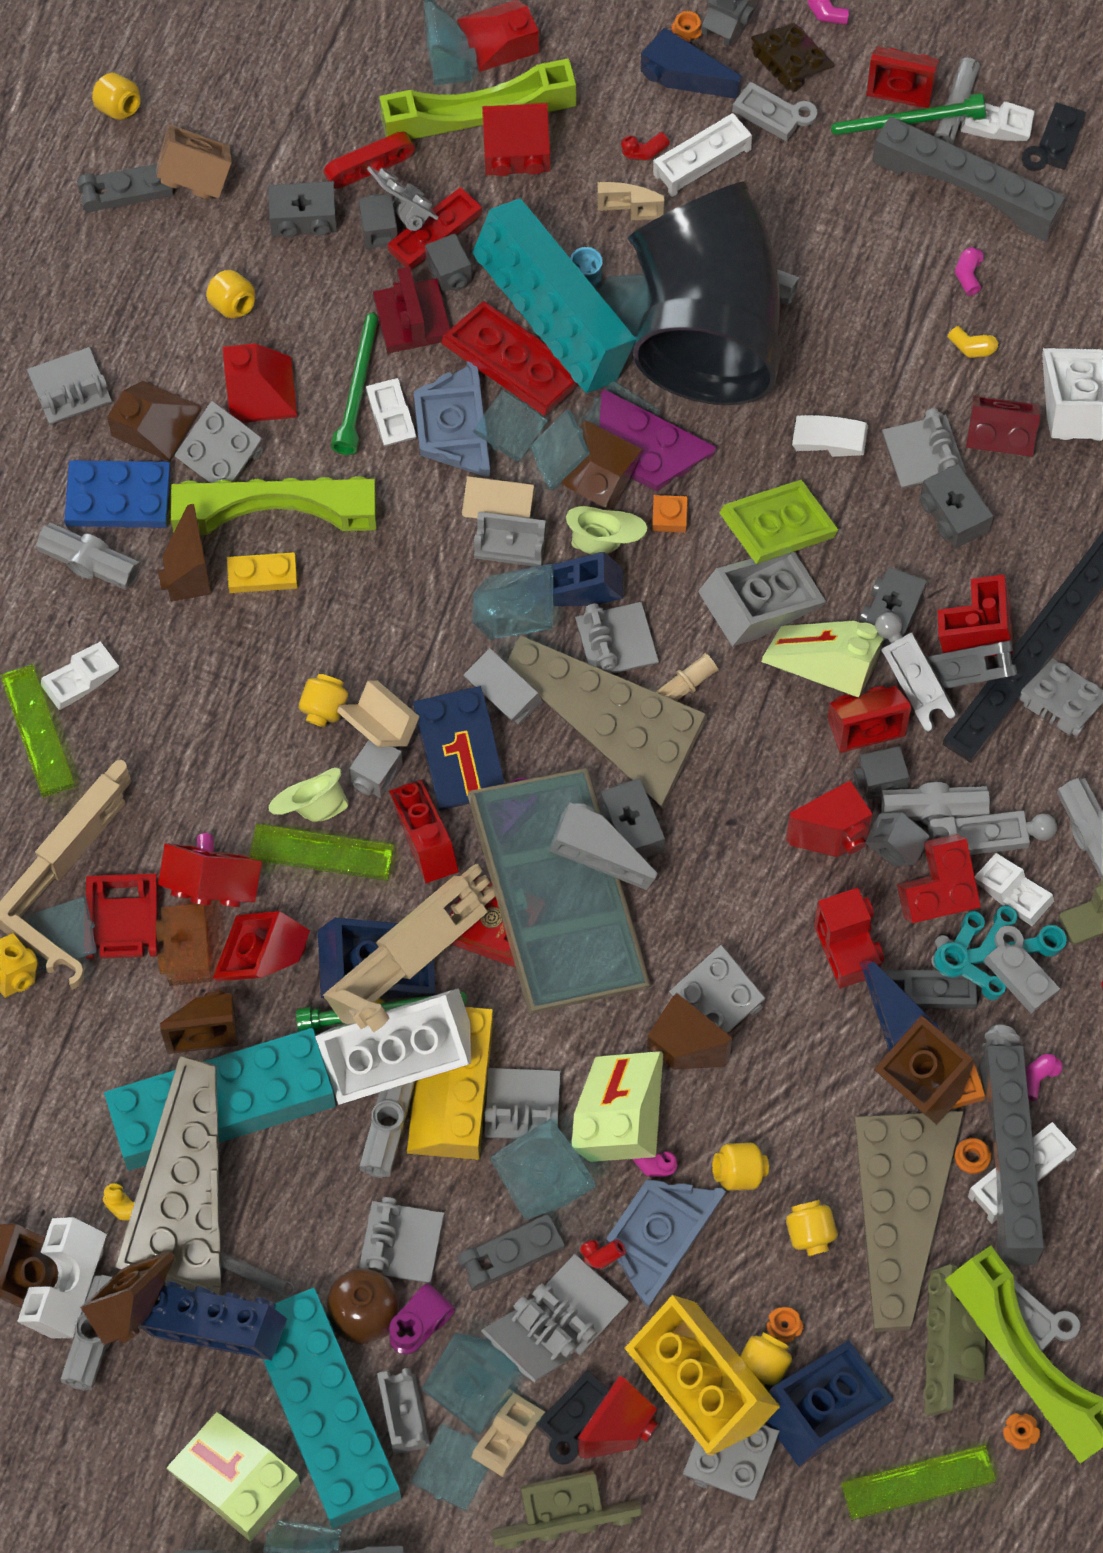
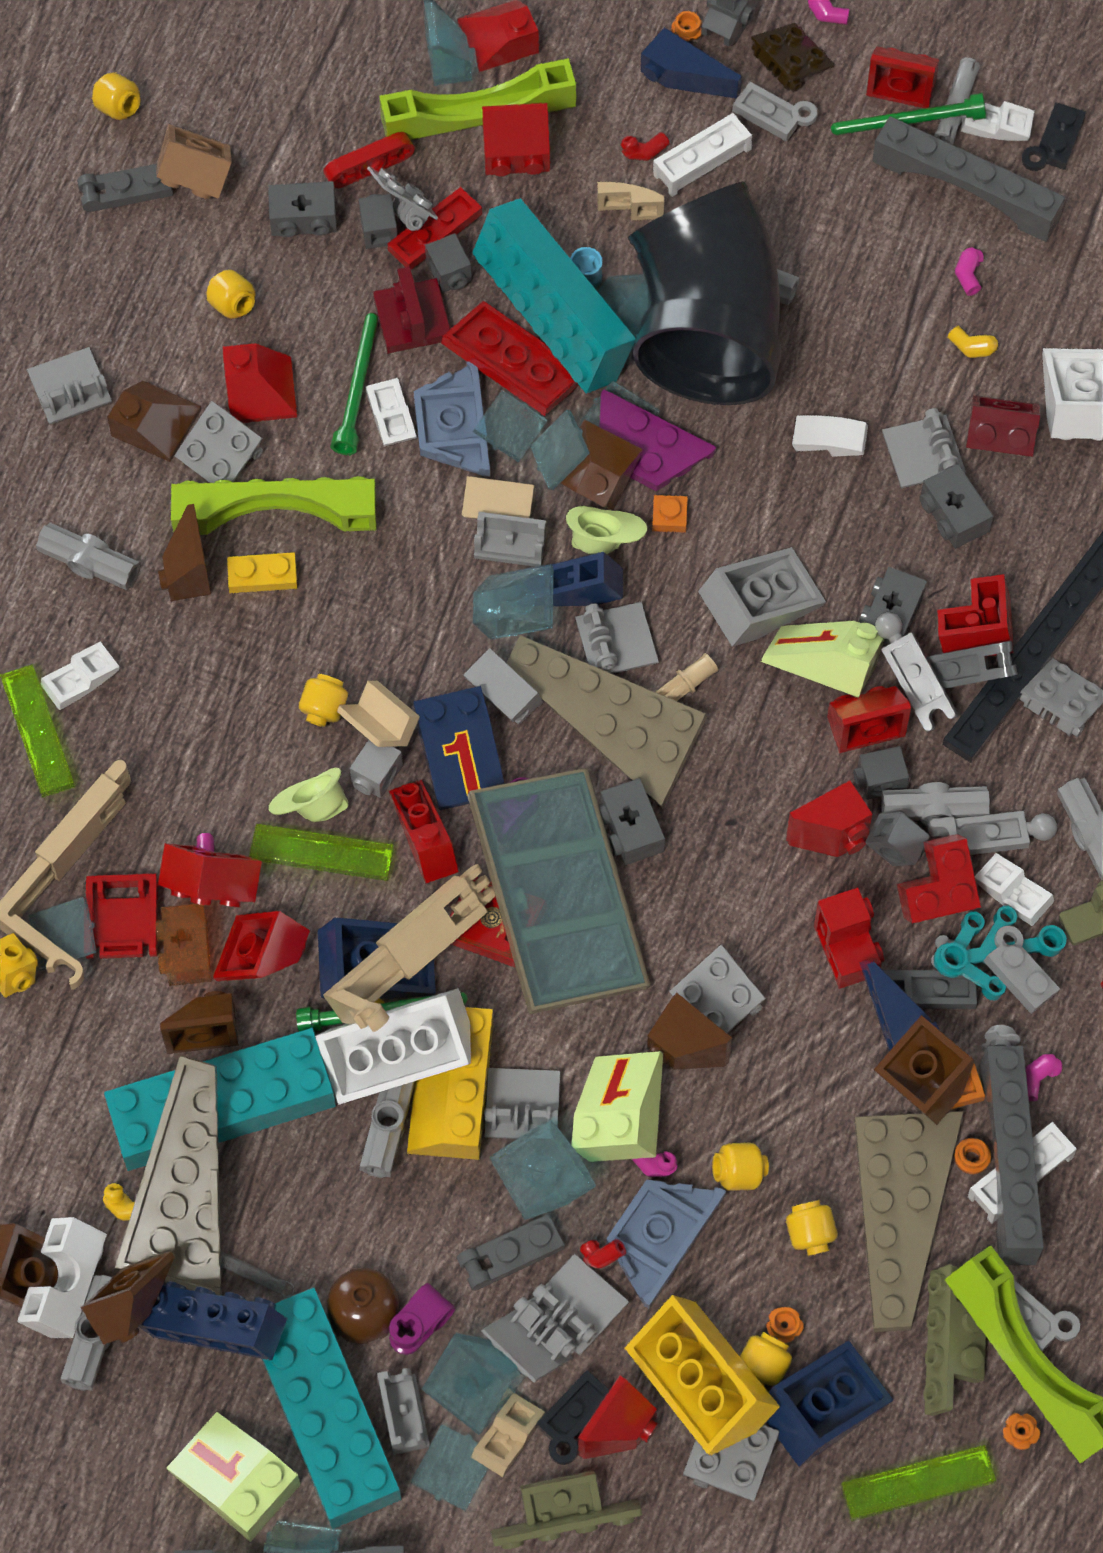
blue plate [64,460,171,528] -> none
light grey hinge [359,1197,444,1284] -> none
light grey slope [549,802,657,890] -> none
lime plate [719,479,838,564] -> none

